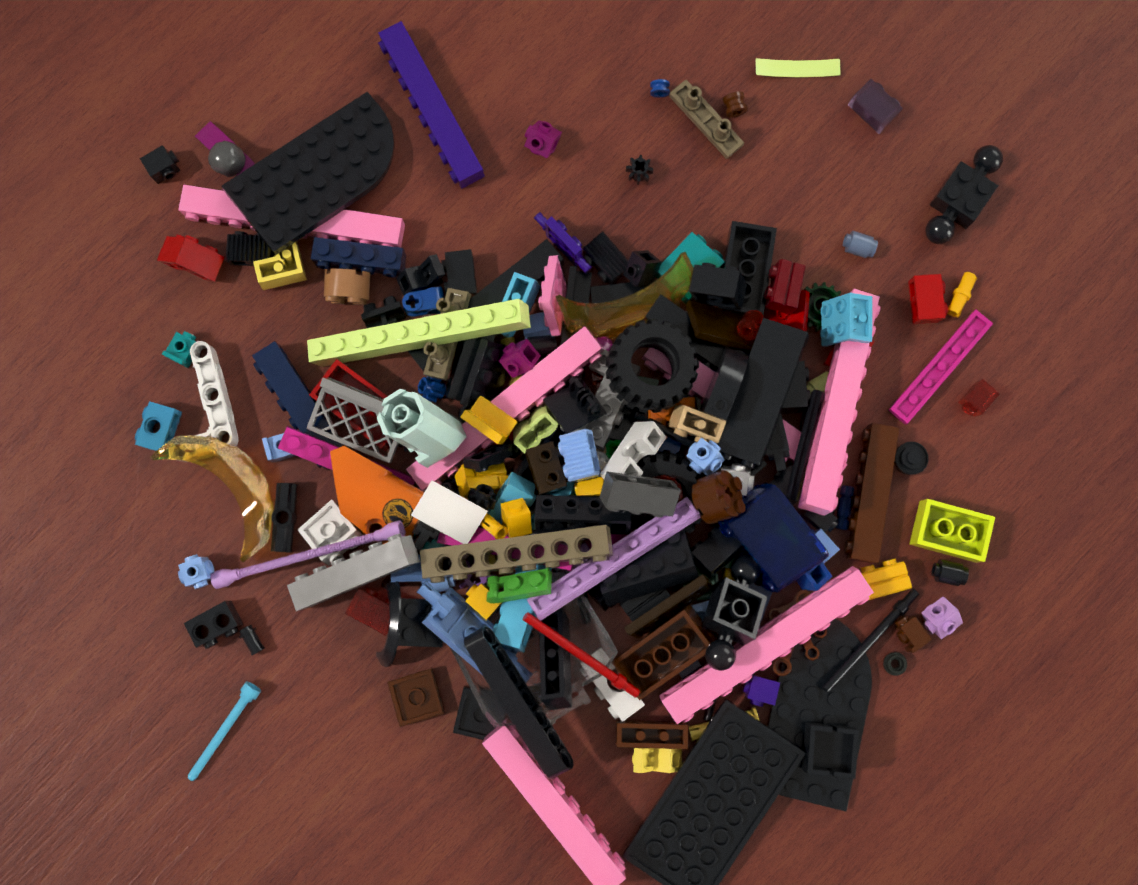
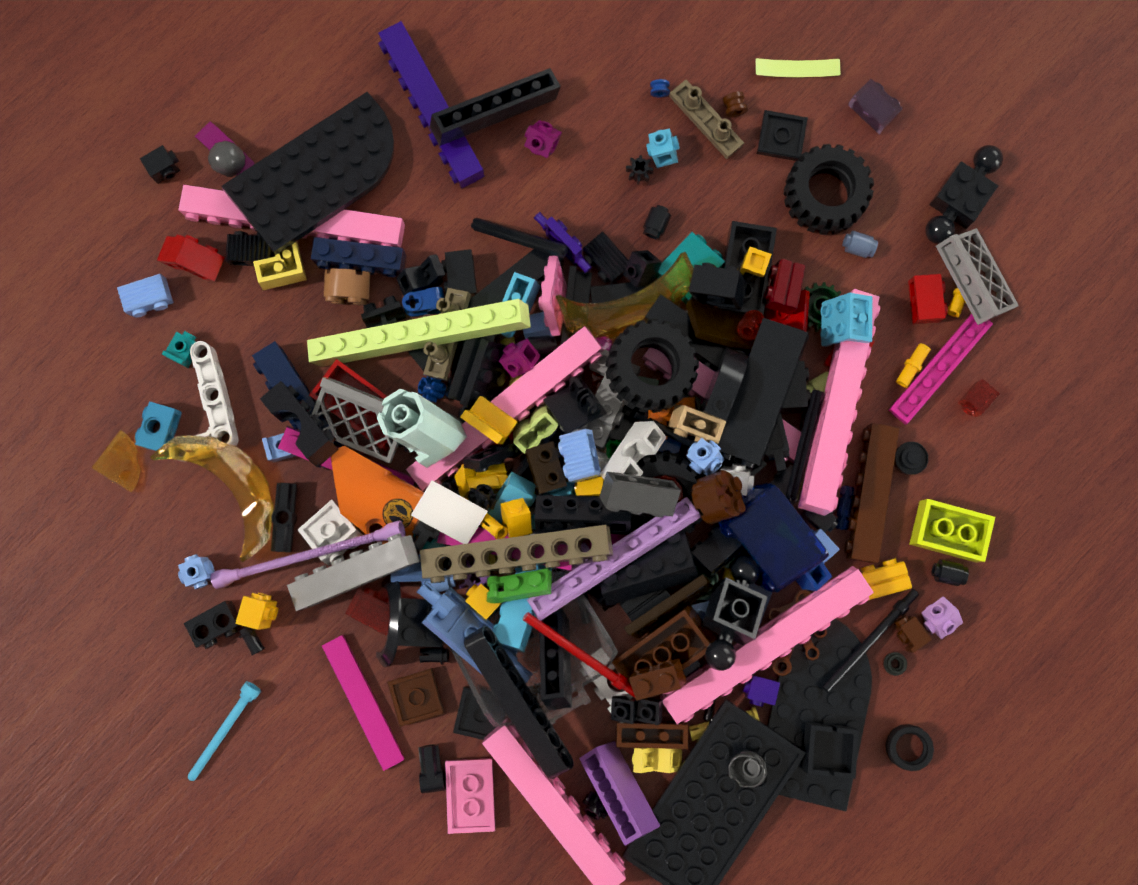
none -> clear yellow brick [92,430,140,492]
none -> light blue brick [117,274,174,318]
none -> yellow brick [235,592,278,630]
none -> black arch [260,381,339,468]
none -> dark pink tile [322,635,405,771]
none -> black piece [418,744,446,794]
none -> black pin [419,646,449,665]
none -> black brick [430,68,561,146]
none -> bright pink plate [445,758,495,834]
none -> black axle [471,218,568,258]
none -> medium lavender brick [579,741,660,845]
none -> black gear [582,791,608,820]
none -> black slope [611,696,663,725]
none -> reddish brown brick [629,659,687,701]
none -> black brick [643,205,671,240]
none -> medium azure brick [646,128,680,168]
none -> dark grey hair [728,751,767,788]
none -> yellow panel [740,247,772,278]
none -> black tile [757,110,808,161]
none -> black tyre [784,144,874,235]
none -> black tyre [885,724,934,771]
none -> yellow pin [896,343,931,388]
none -> light grey fence [936,228,1019,325]

